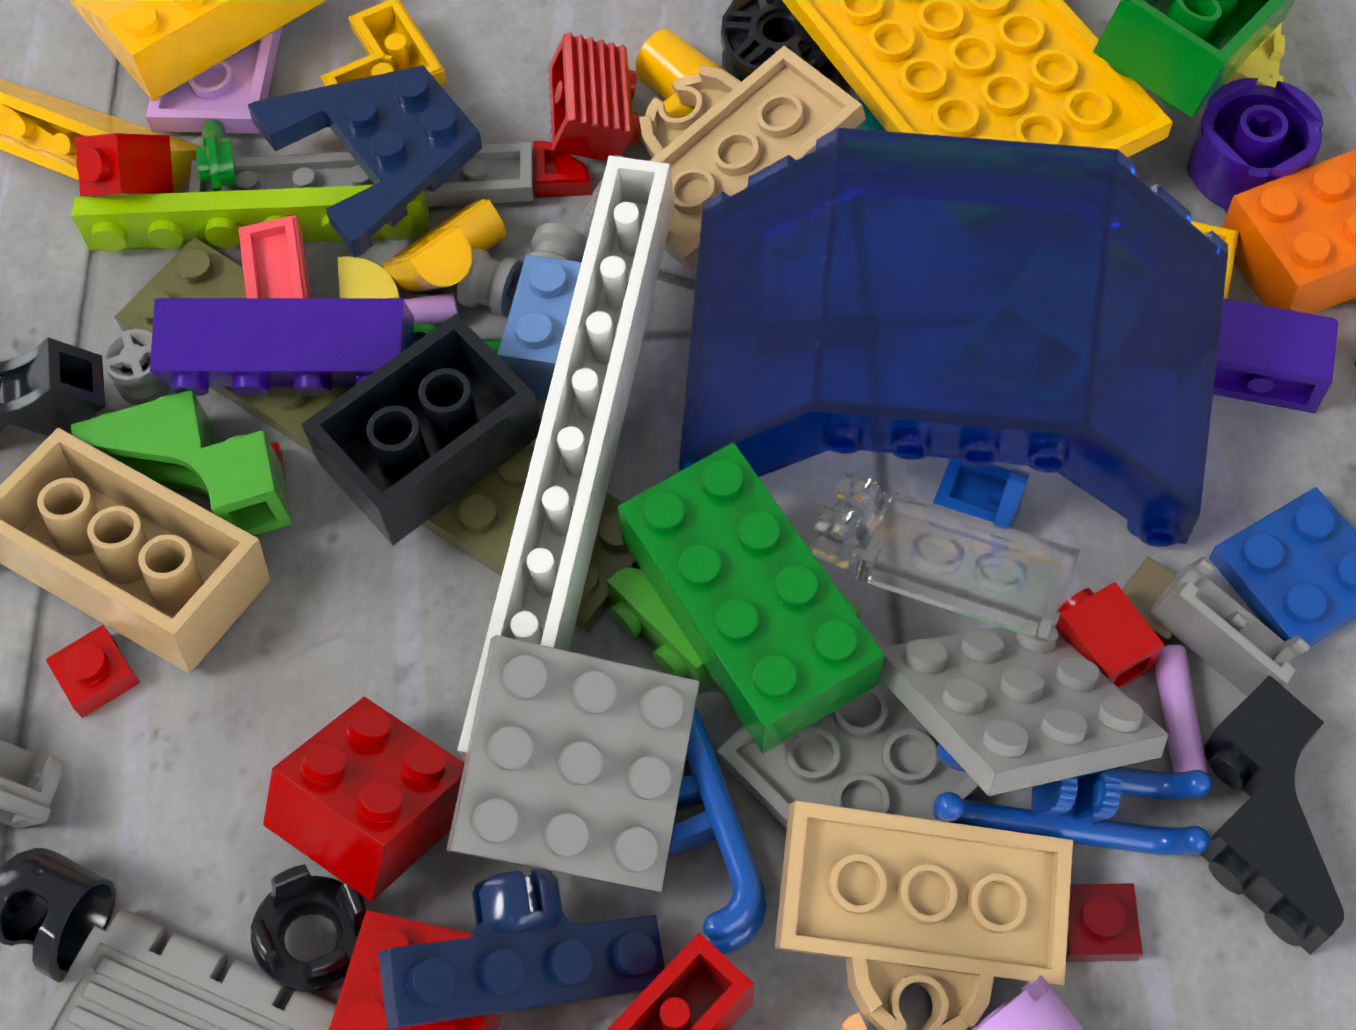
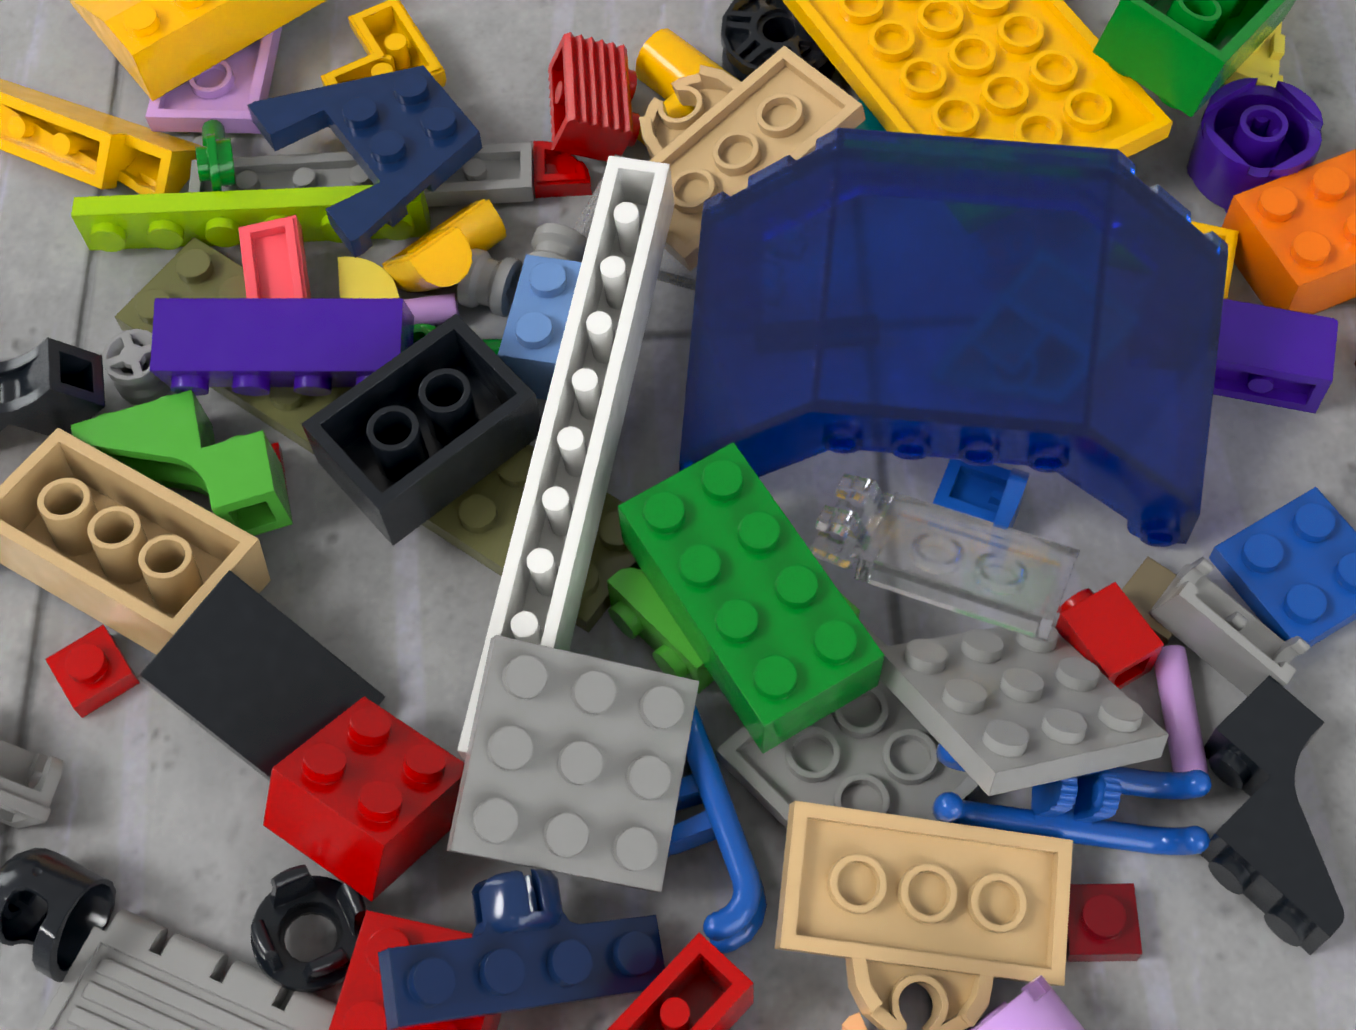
red brick [75,133,174,196] -> none
none -> black tile [138,570,385,781]

